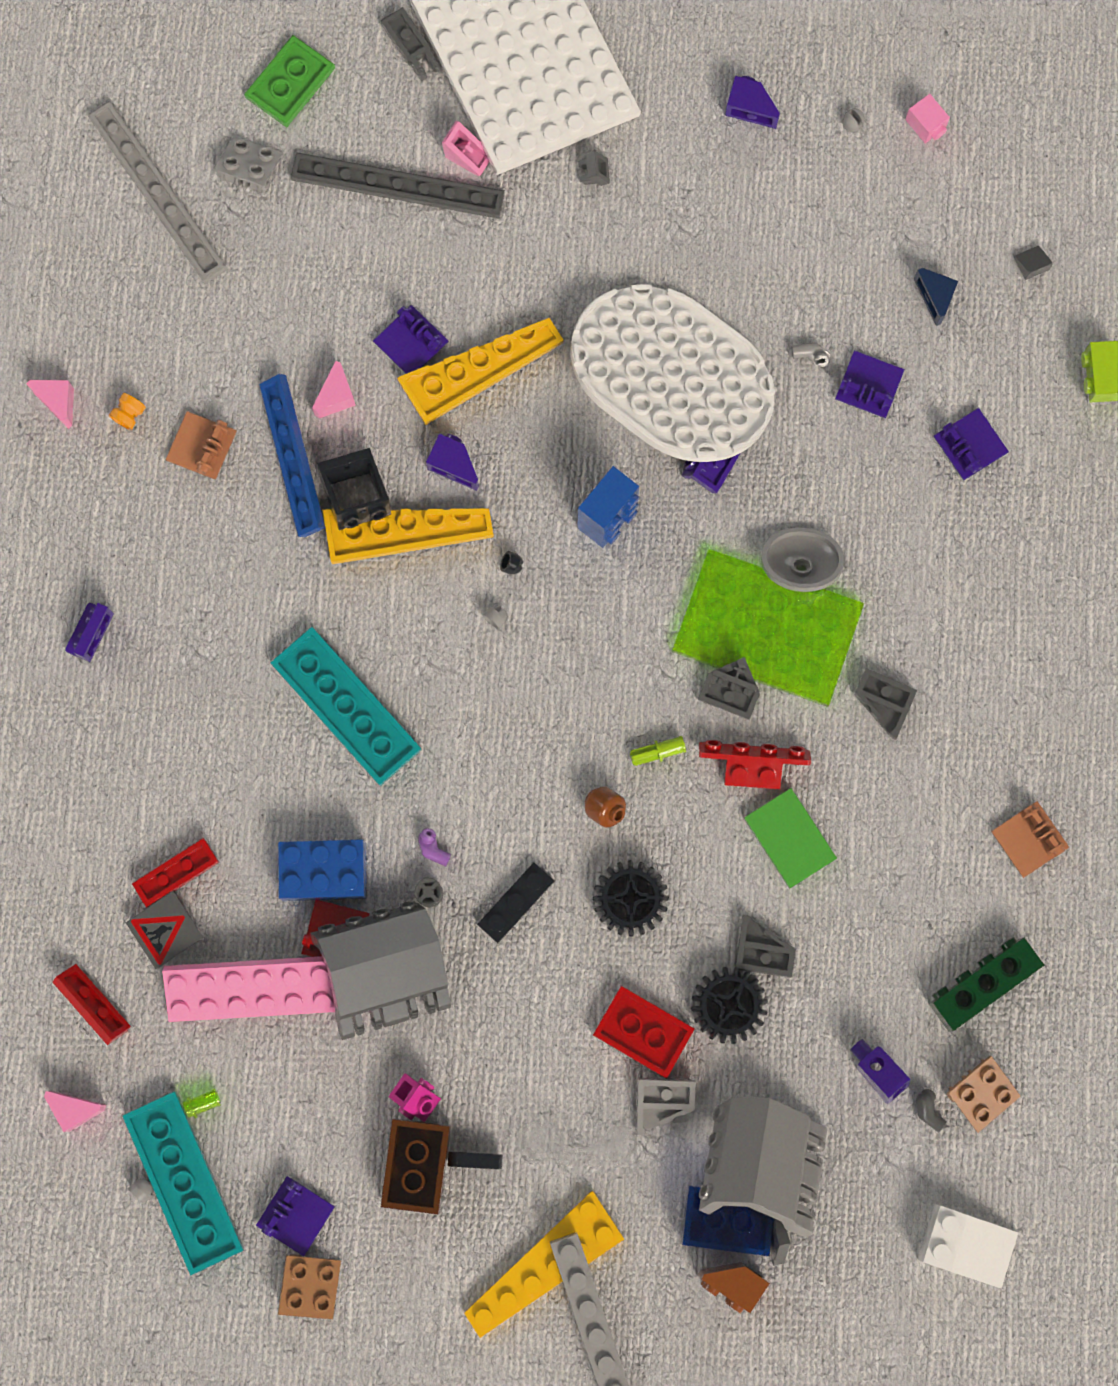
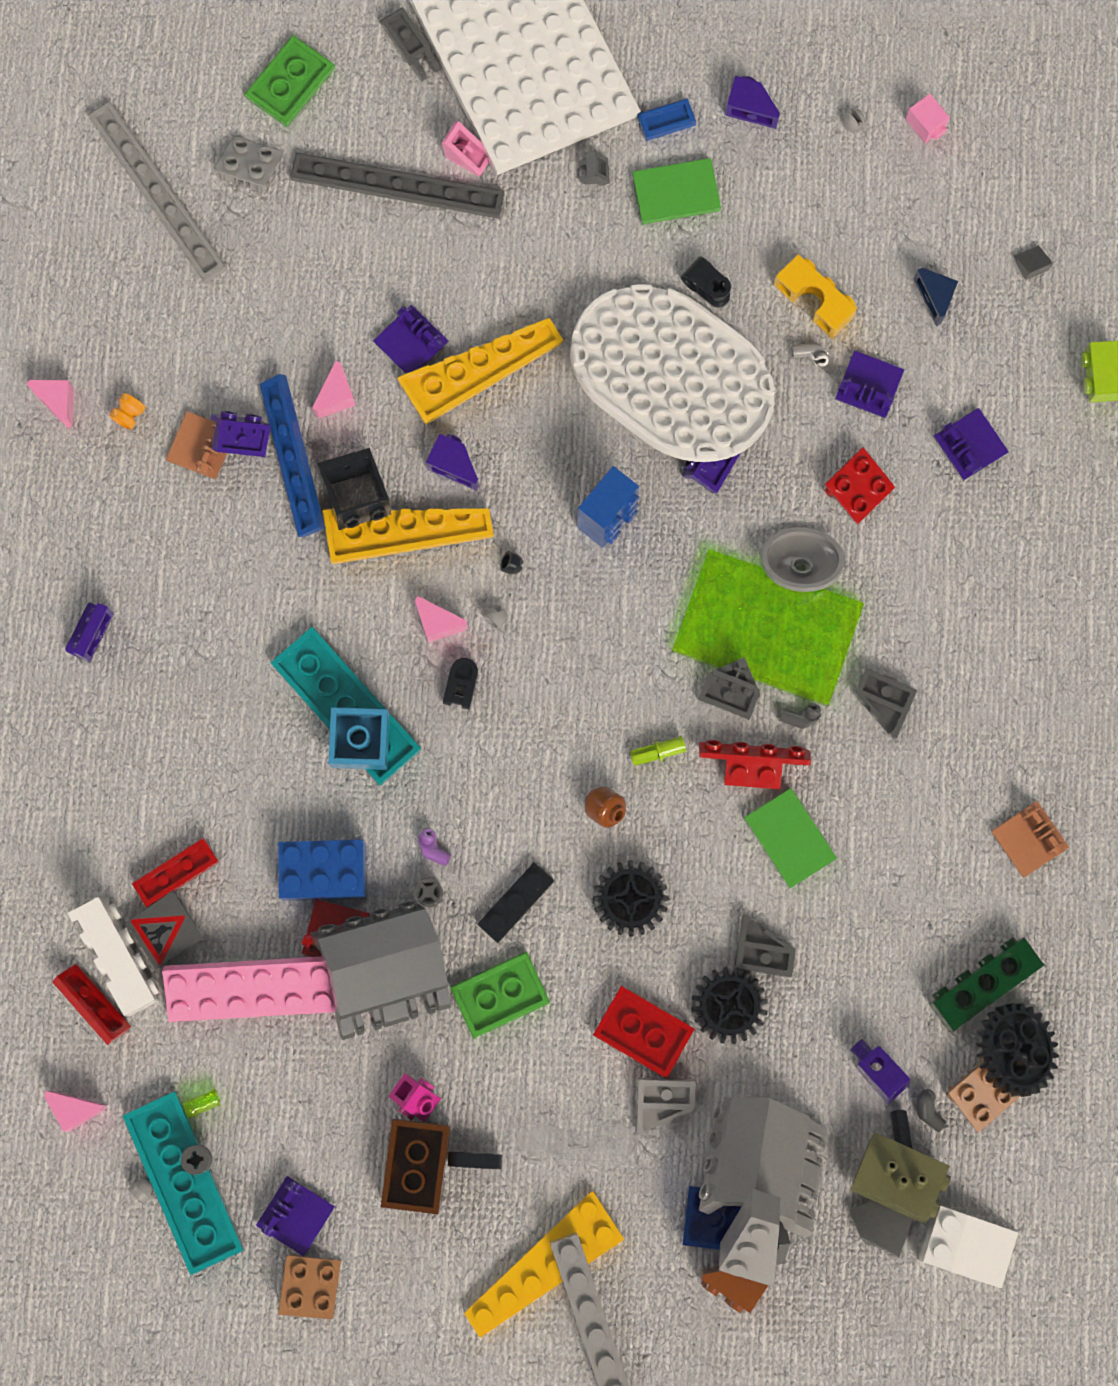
none -> white wedge [67,897,160,1017]
none -> dark grey wheel [181,1145,213,1175]
none -> dark purple bracket [210,411,271,457]
none -> dark azure brick [328,707,390,770]
none -> bright pink slope [415,596,468,642]
none -> black plate [443,658,478,710]
none -> bright green tile [450,951,550,1039]
none -> bright green tile [632,158,721,225]
none -> blue tile [637,98,696,141]
none -> black piece [680,256,731,308]
none -> light grey wedge [719,1189,780,1287]
none -> yellow arch [774,254,857,339]
none -> dark grey arm [779,703,821,729]
none -> red hinge [824,447,895,524]
none -> dark grey slope [849,1201,914,1258]
none -> olive piece [850,1109,951,1224]
none -> black gear [975,1003,1059,1097]

